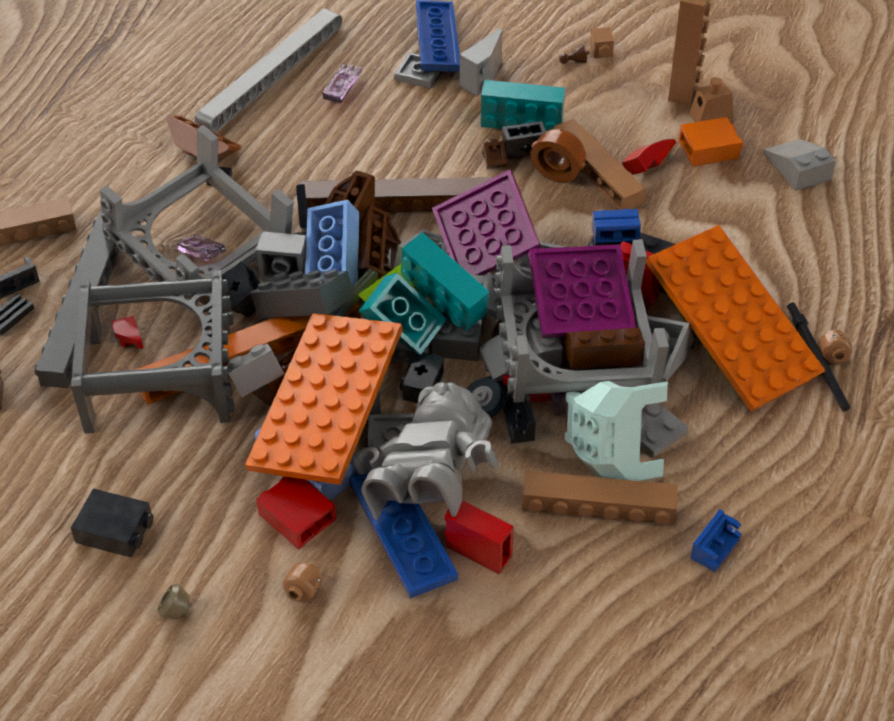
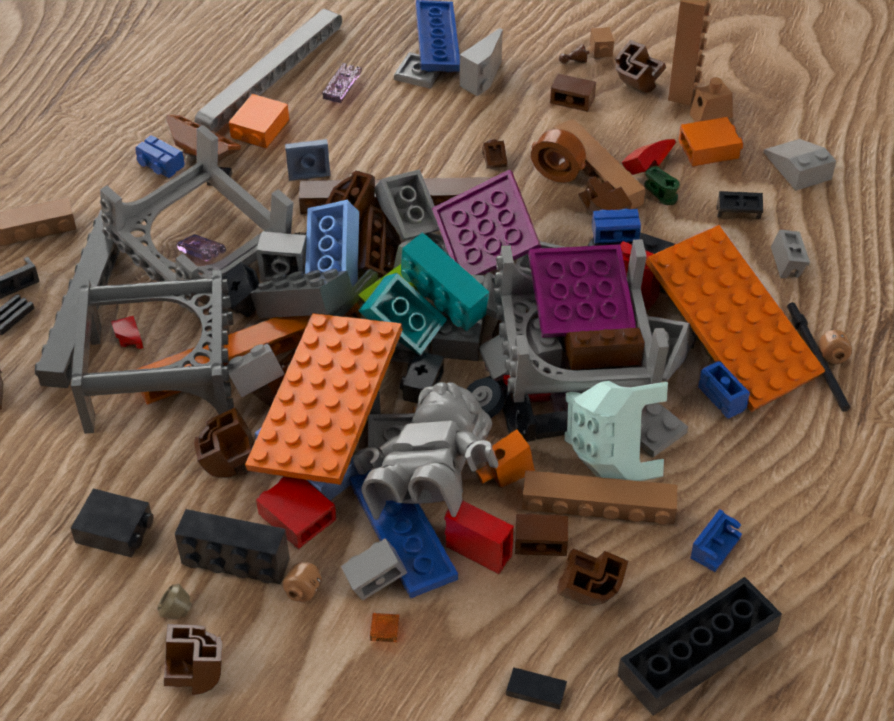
black tile [296,184,307,228] -> none
teal brick [481,80,565,131] -> none
black brick [502,121,546,159] -> none
none -> blue brick [135,135,185,178]
none -> reddish brown brick [164,624,222,695]
none -> black brick [175,509,290,584]
none -> reddish brown brick [194,407,255,478]
none -> orange brick [229,94,289,148]
none -> sand blue tile [285,139,330,181]
none -> light grey brick [341,538,407,600]
none -> clear orange tile [370,613,400,643]
none -> light grey slope [375,169,440,240]
none -> orange torso [475,430,535,487]
none -> black tile [506,667,567,710]
none -> reddish brown brick [515,513,568,556]
none -> black tile [534,410,568,439]
none -> reddish brown brick [550,74,596,112]
none -> reddish brown brick [557,548,628,606]
none -> reddish brown brick [578,176,632,216]
none -> reddish brown brick [615,40,666,93]
none -> black brick [617,577,782,716]
none -> dark green piece [644,166,680,205]
none -> blue brick [698,361,750,418]
none -> black hinge [716,191,763,219]
none -> light grey hinge [771,230,810,278]

